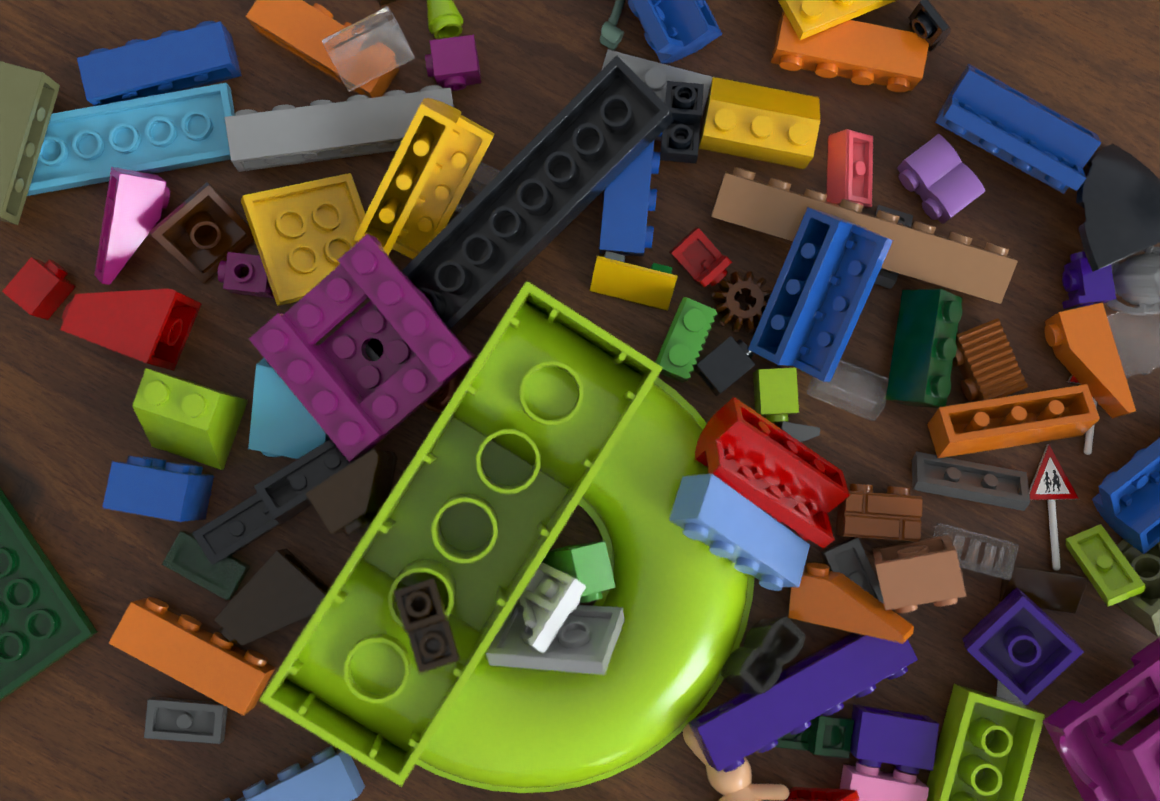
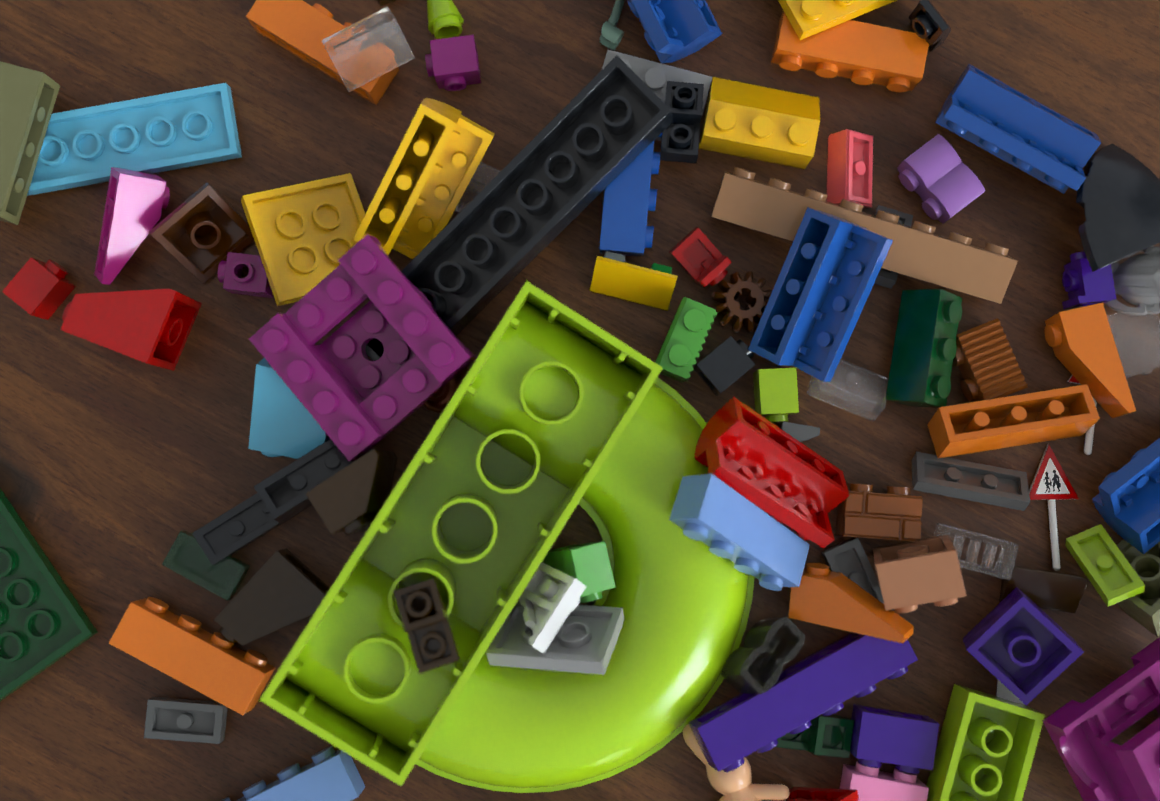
blue brick [77,21,242,106] -> none
blue brick [102,455,214,522] -> none
lime slope [132,369,248,470] -> none
light grey brick [224,85,454,172] -> none

